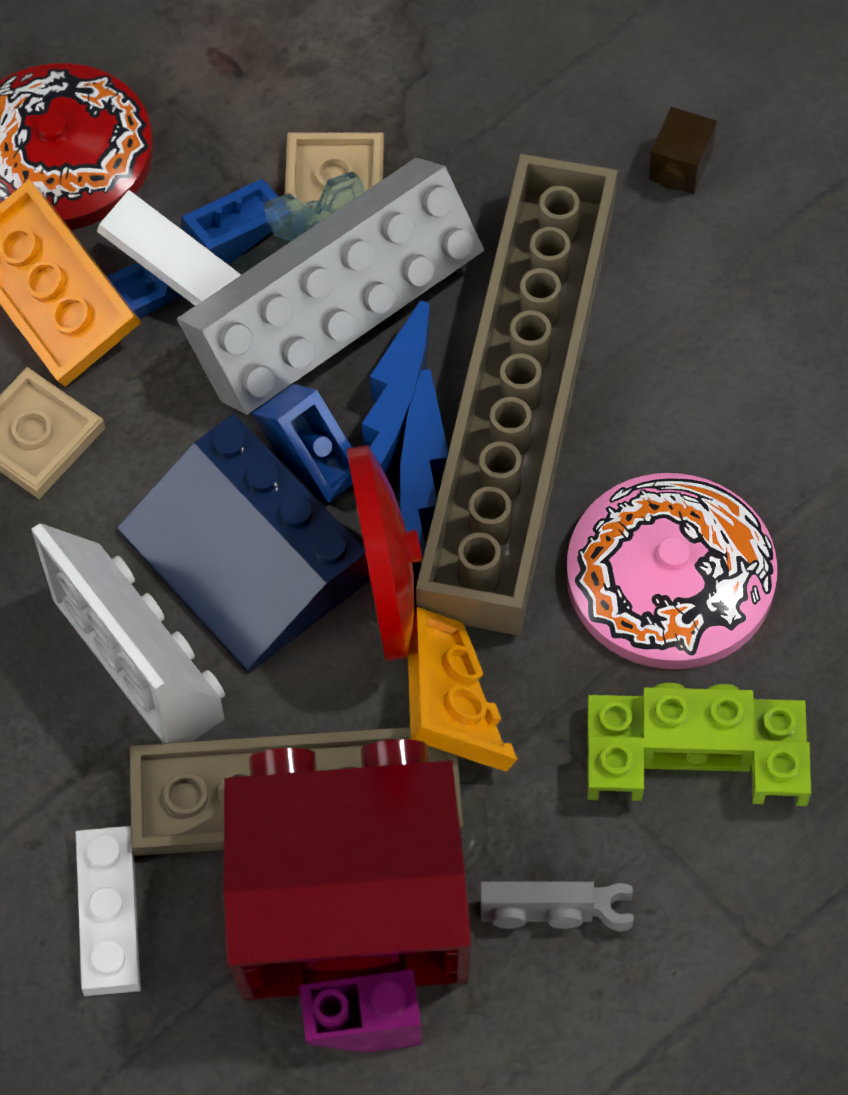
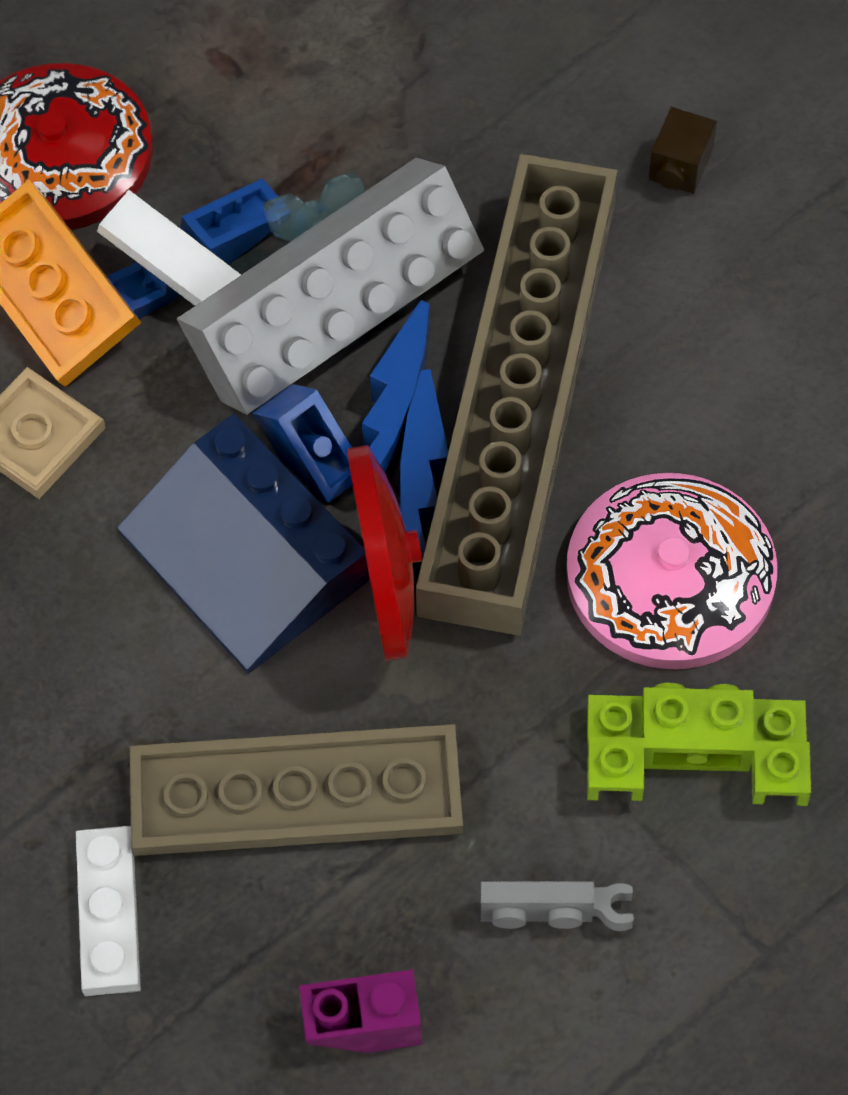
white slope [31,523,225,744] -> none
dark red slope [223,739,471,1001] -> none
tan tile [284,132,384,222] -> none
light orange wing [408,606,518,772] -> none

